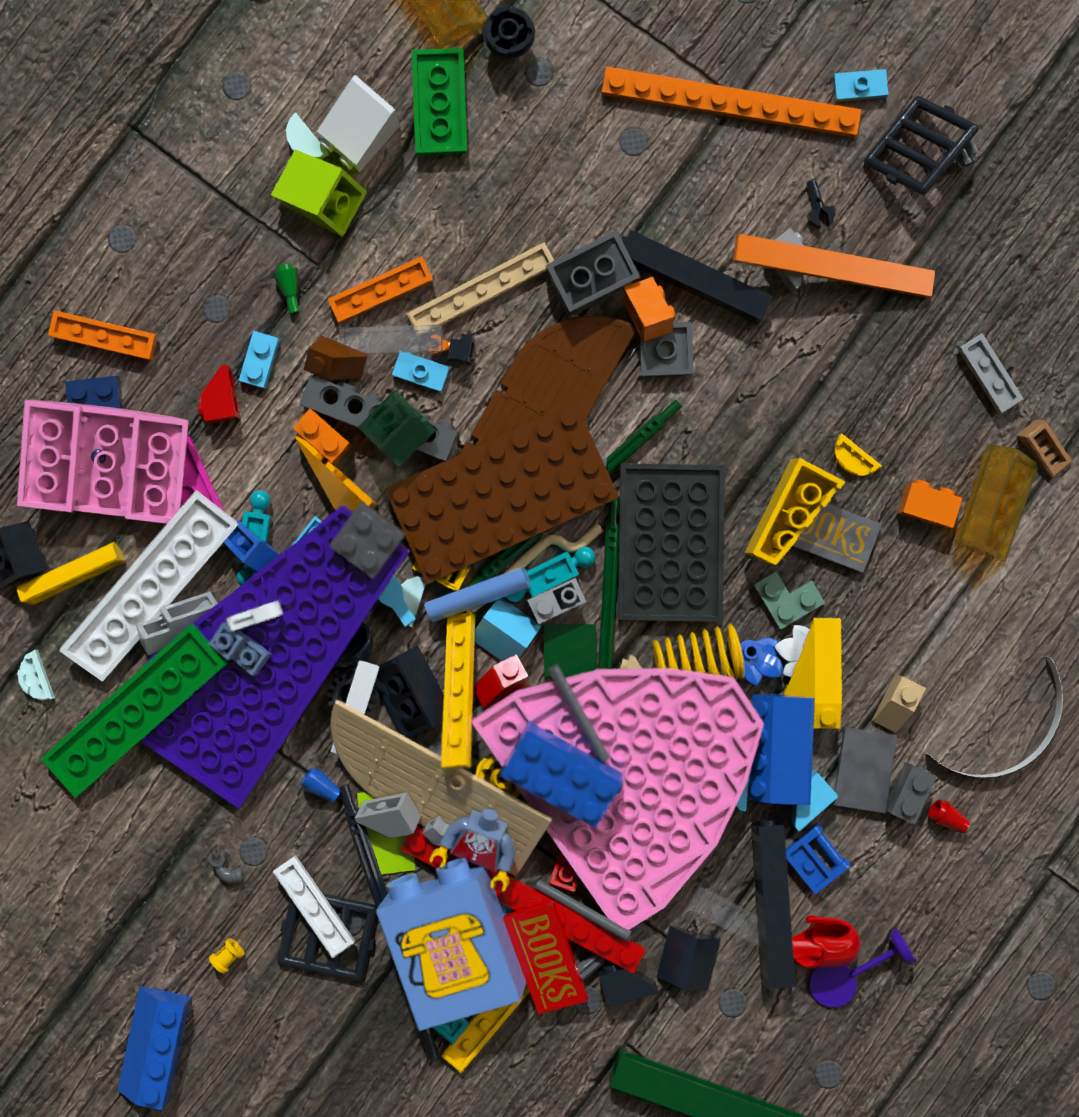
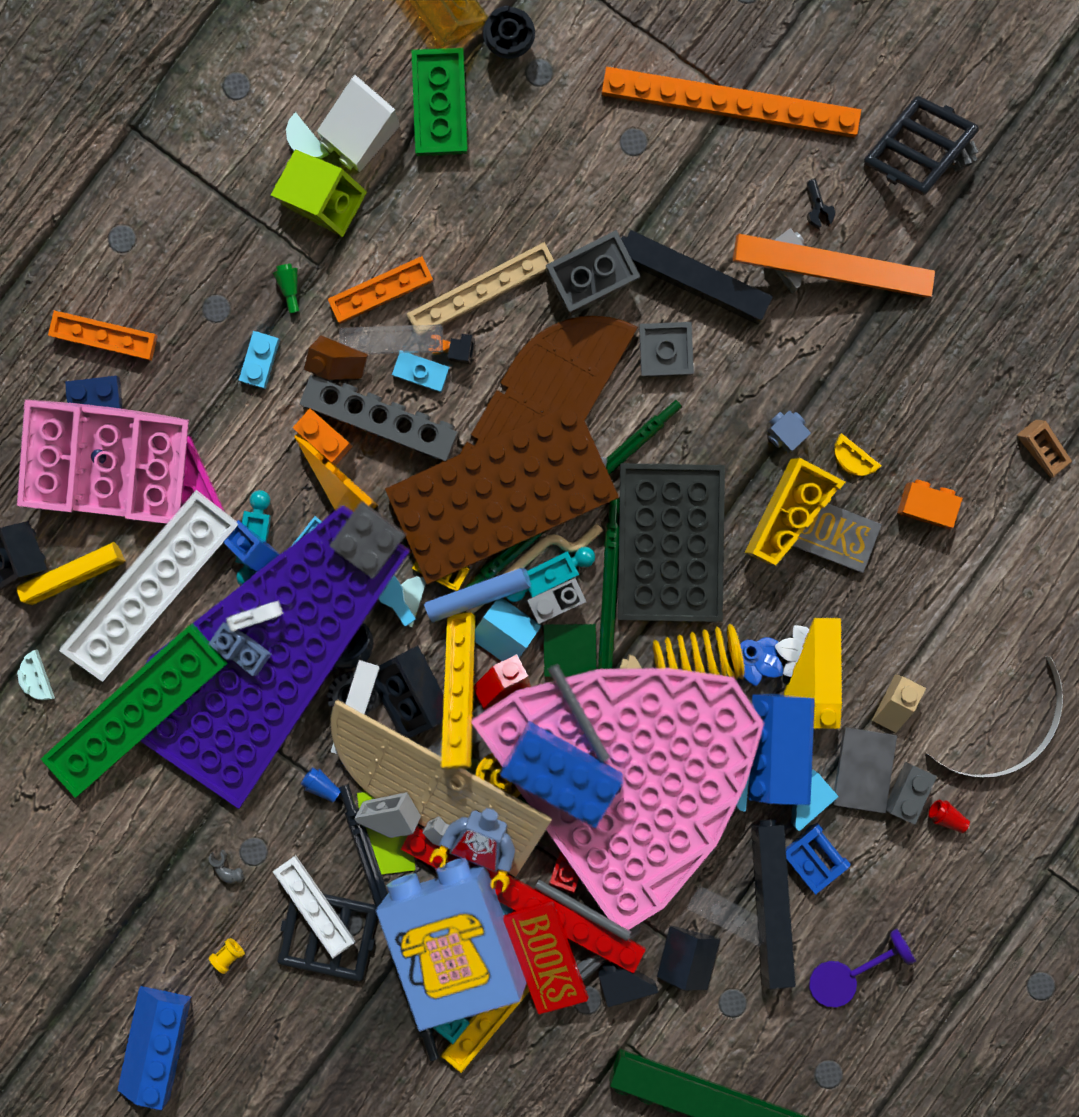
light grey slope [136,592,218,655] -> none
red slope [198,364,241,424] -> none
clear green slope [358,390,436,467] -> none
orange brick [623,277,676,342] -> none
sand green plate [753,571,825,630] -> none
red hair [792,915,860,968] -> none
medium azure plate [833,69,888,102] -> none
clear yellow slope [954,444,1039,562] -> none
light grey plate [957,333,1024,414] -> none
none -> sand blue brick [767,410,811,453]

